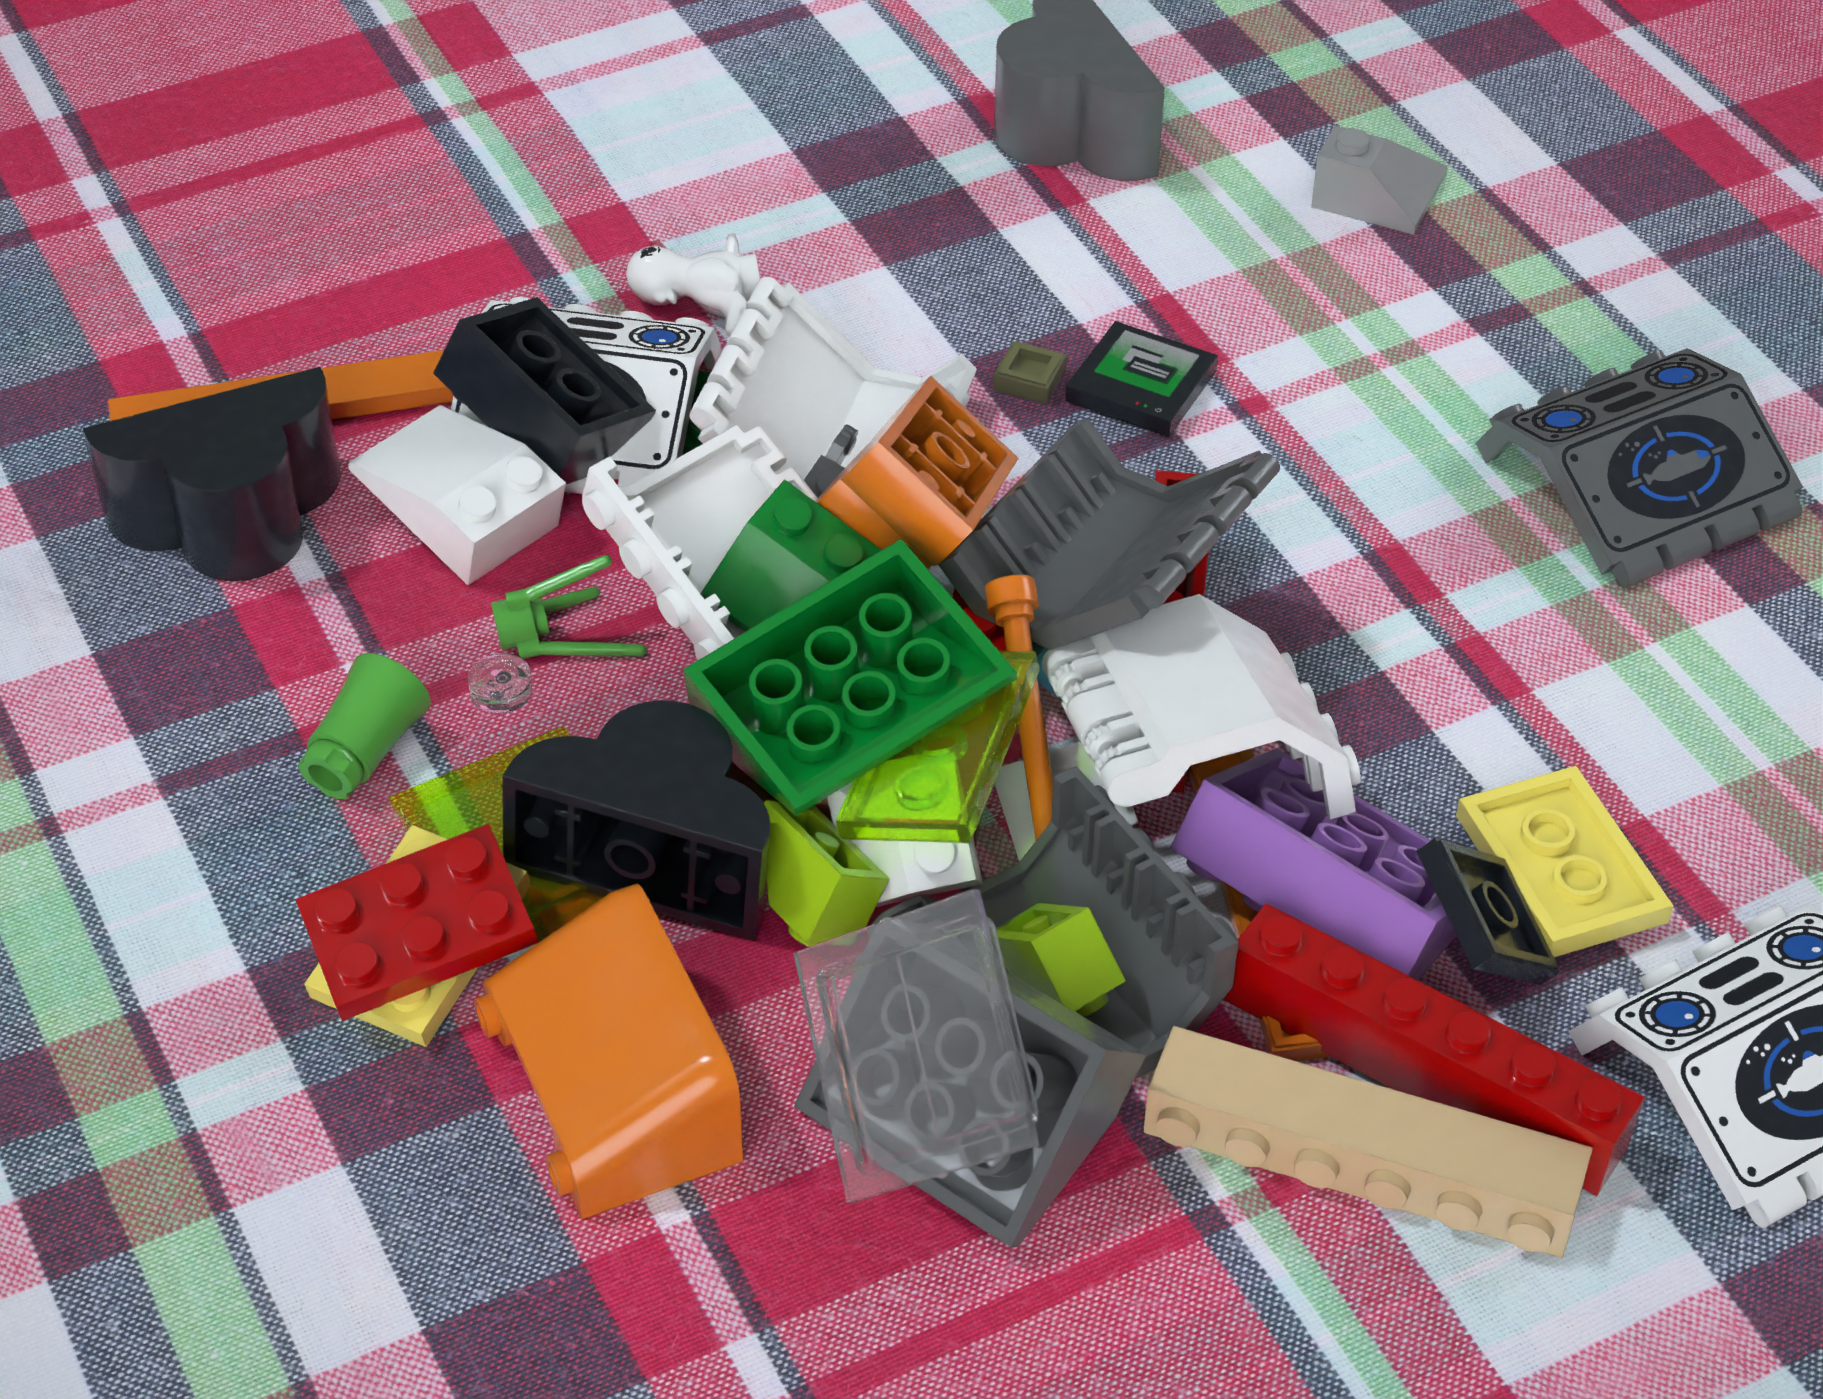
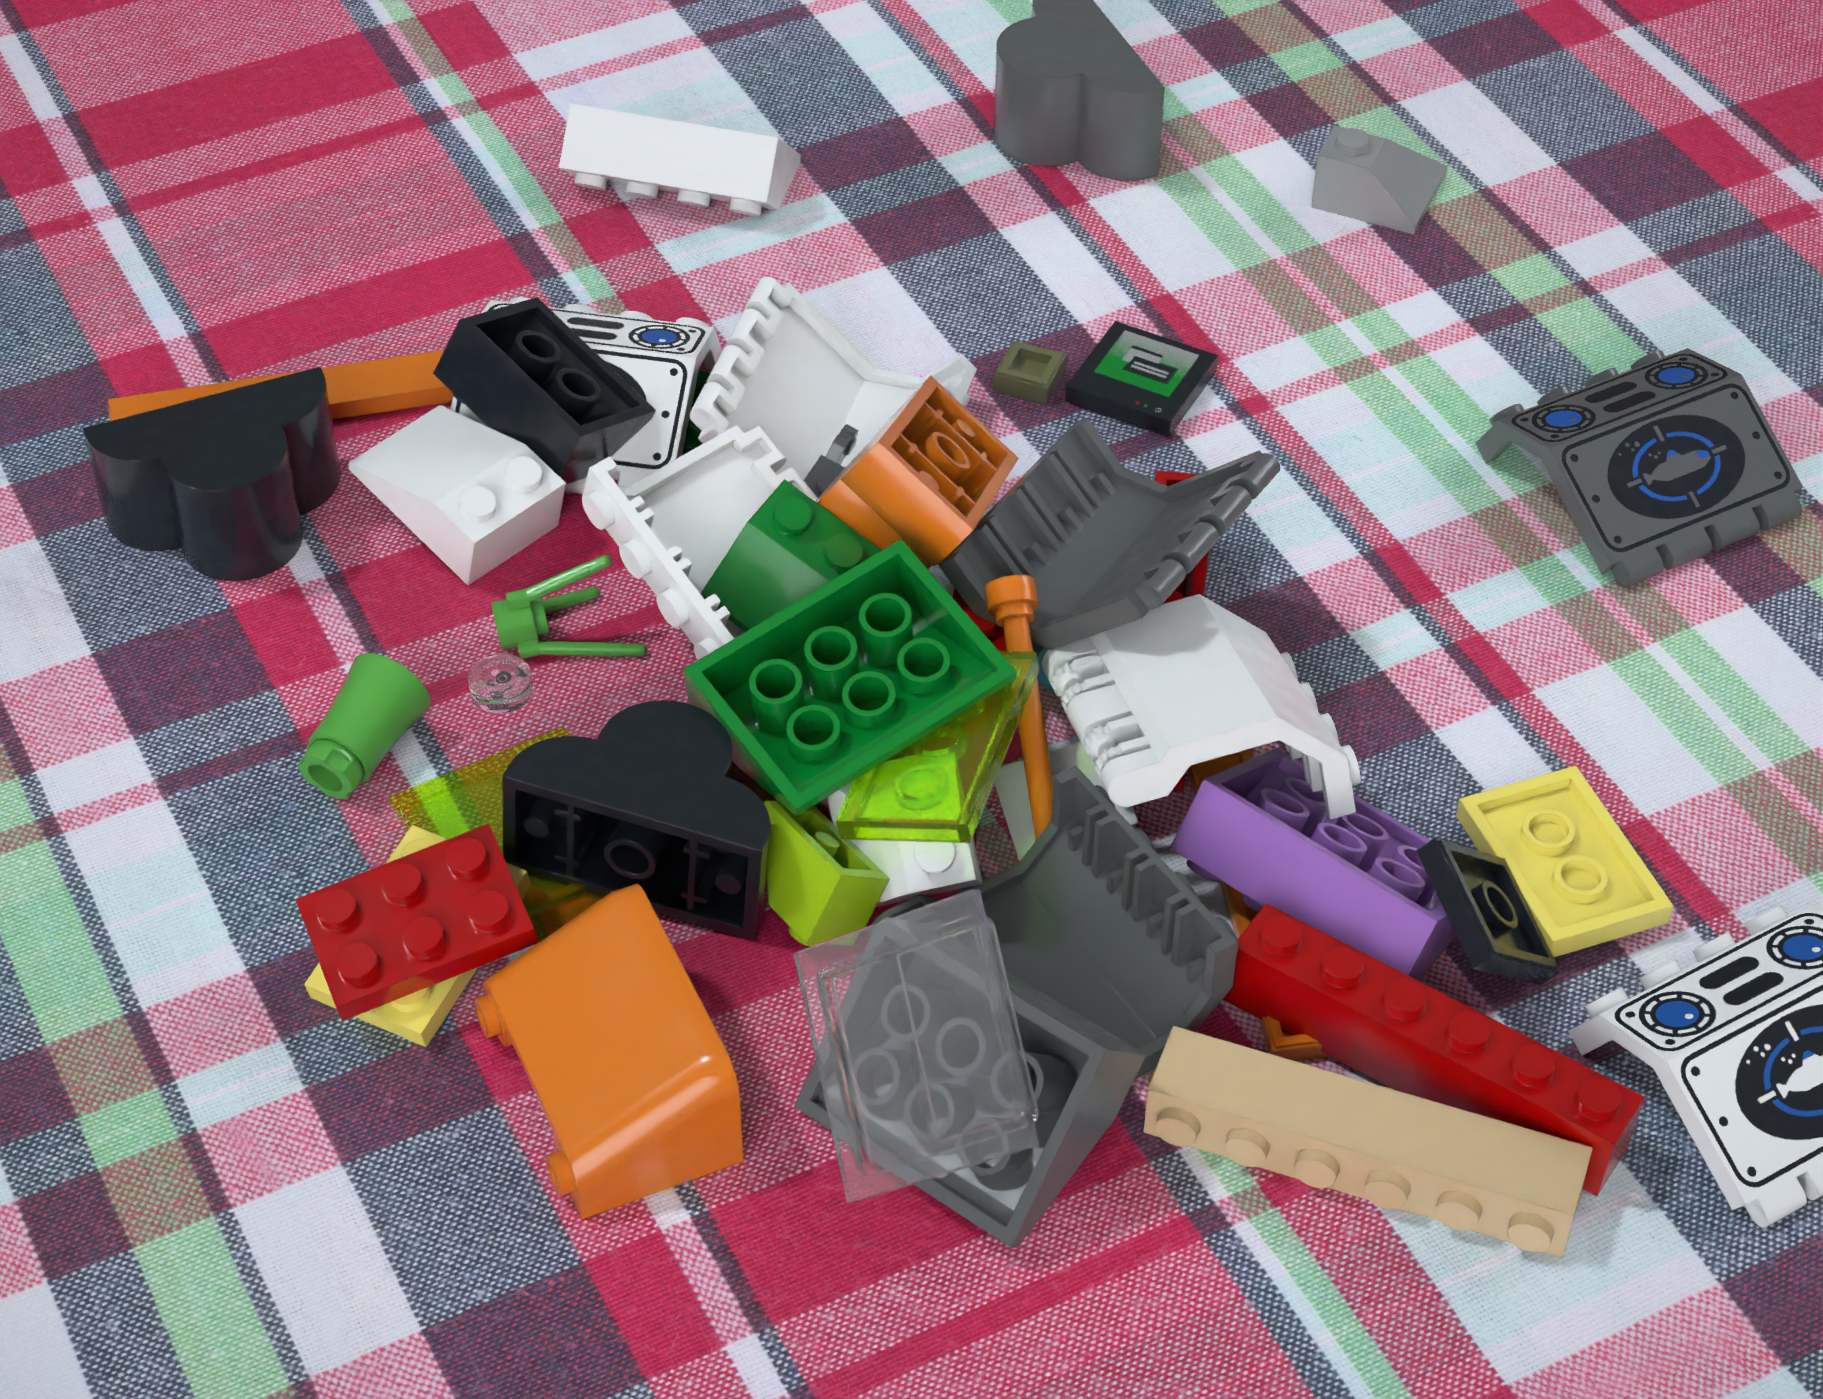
white animal [626,233,760,337] -> none
lime slope [983,903,1126,1017] -> none
none -> white slope [559,104,801,216]

